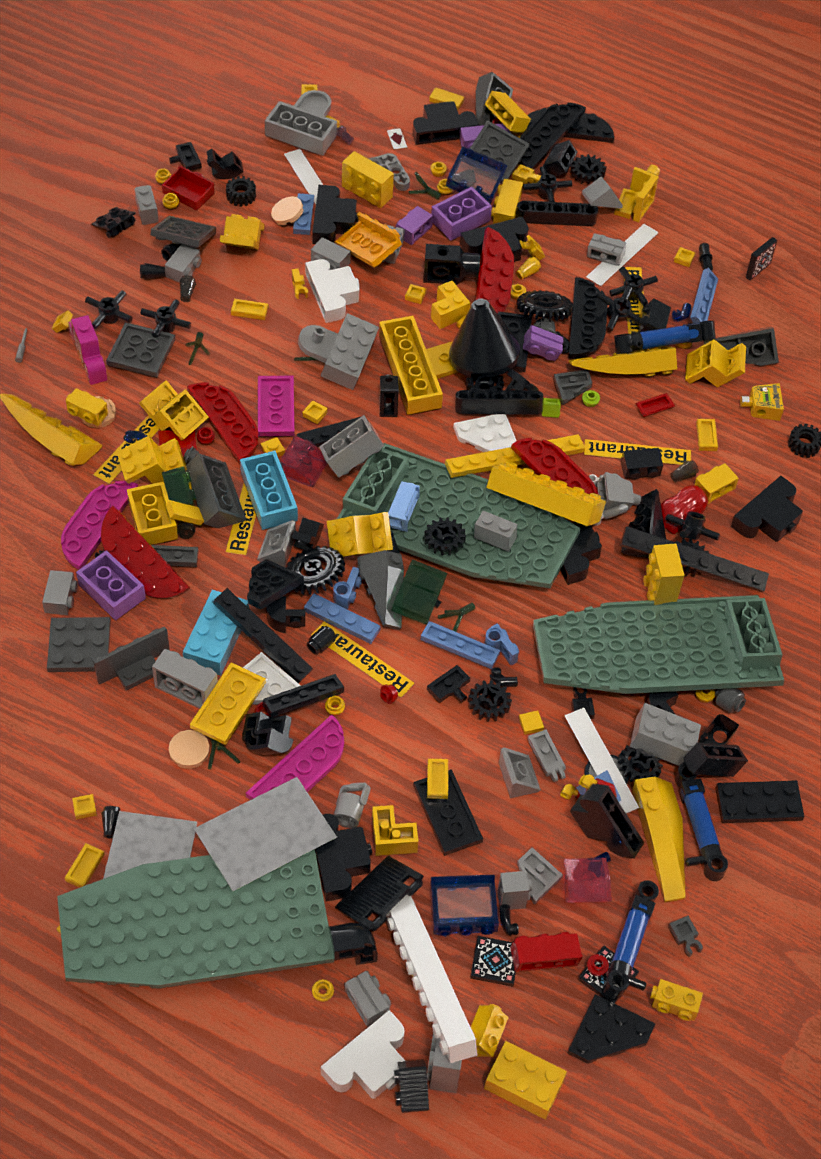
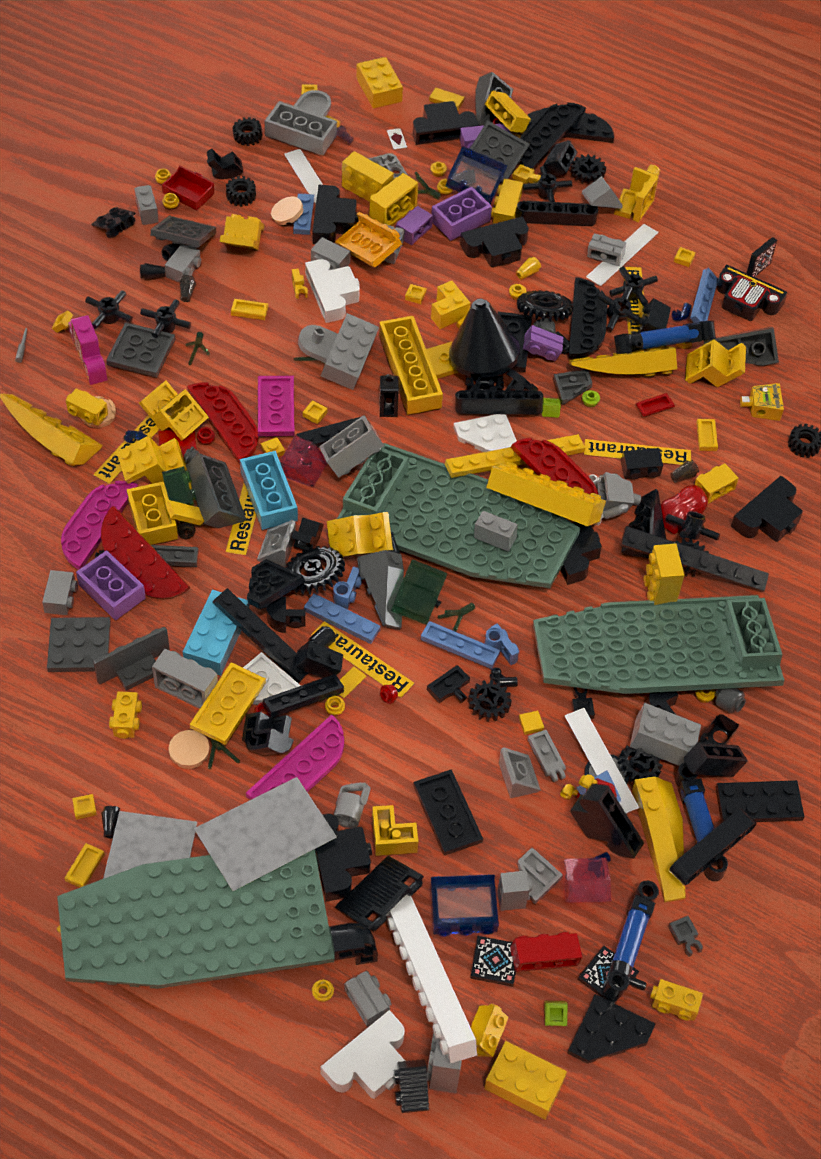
black plate [169,142,202,171] -> none
light blue window [388,481,420,532] -> none
black brick [423,244,480,285] -> none
black gear [425,517,466,556] -> none
yellow tile [427,758,448,799] -> none
red plate [475,227,514,313] -> none
black arm [500,904,519,936] -> none
yellow plate [519,235,545,260] -> none
red plate [587,954,609,976] -> none
black axle [698,243,713,271] -> none
none -> yellow brick [109,691,142,739]
none -> black tyre [233,117,263,146]
none -> black brick [295,641,343,678]
none -> yellow sticker [339,667,366,698]
none -> yellow brick [356,57,403,109]
none -> yellow brick [369,173,418,226]
none -> lime slope [544,1001,568,1026]
none -> black beam [669,808,757,886]
none -> brick [716,264,788,321]

